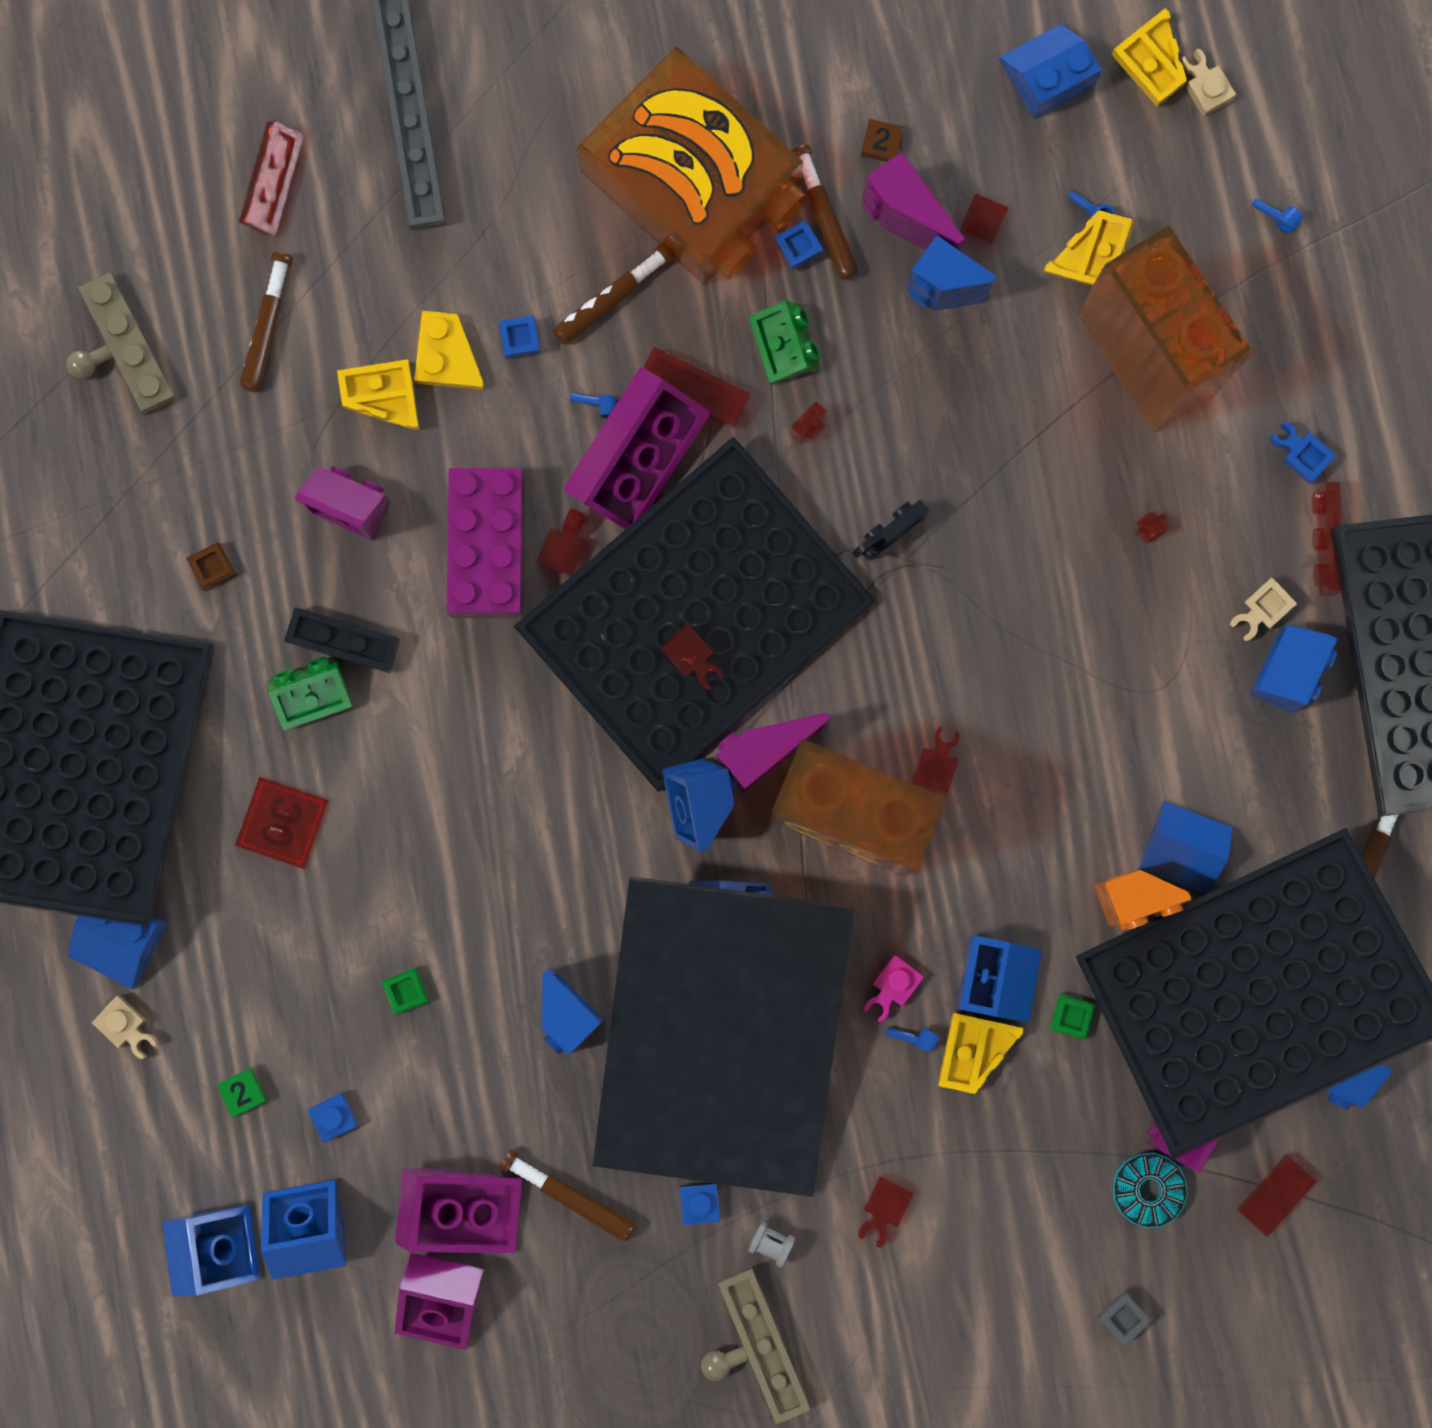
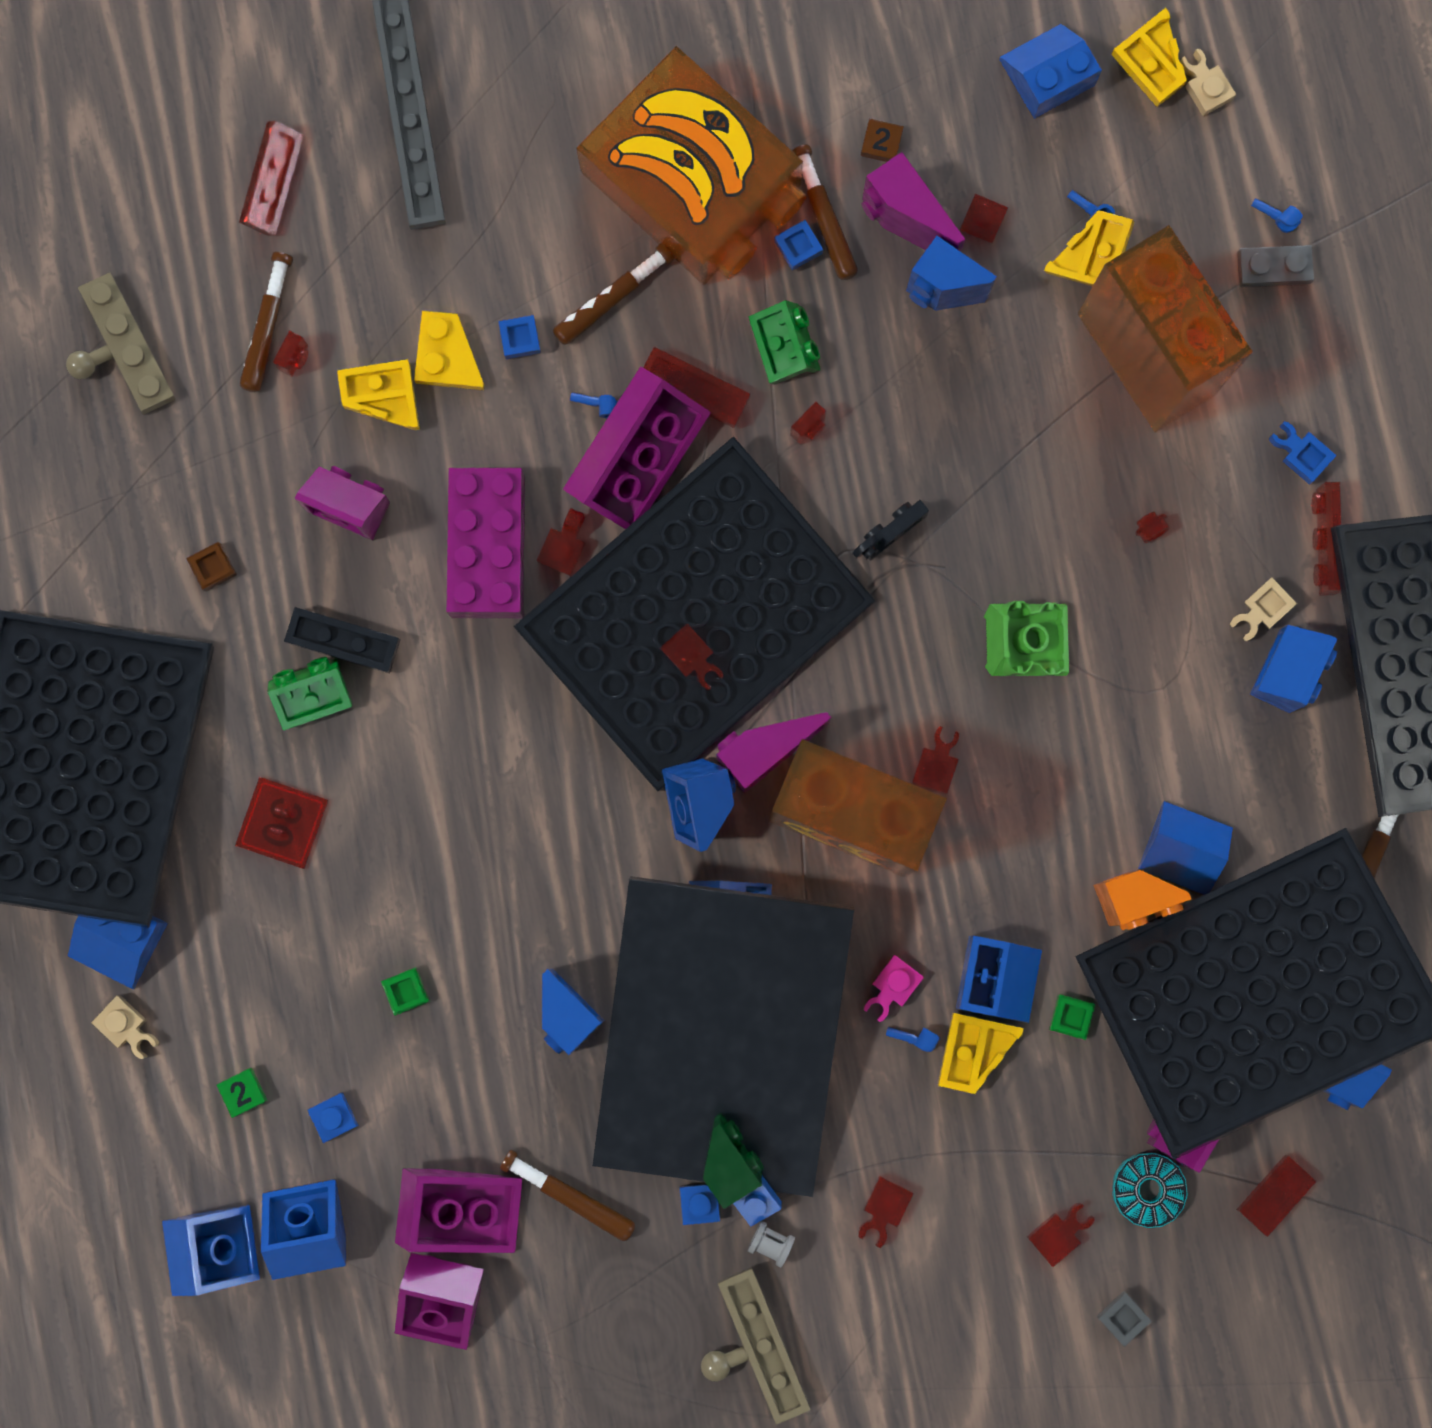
none -> clear red plate [273,330,309,377]
none -> dark green slope [703,1113,764,1209]
none -> blue plate [733,1176,782,1227]
none -> bright green slope [984,601,1069,676]
none -> clear red plate [1027,1203,1095,1267]
none -> flat silver plate [1237,245,1314,287]

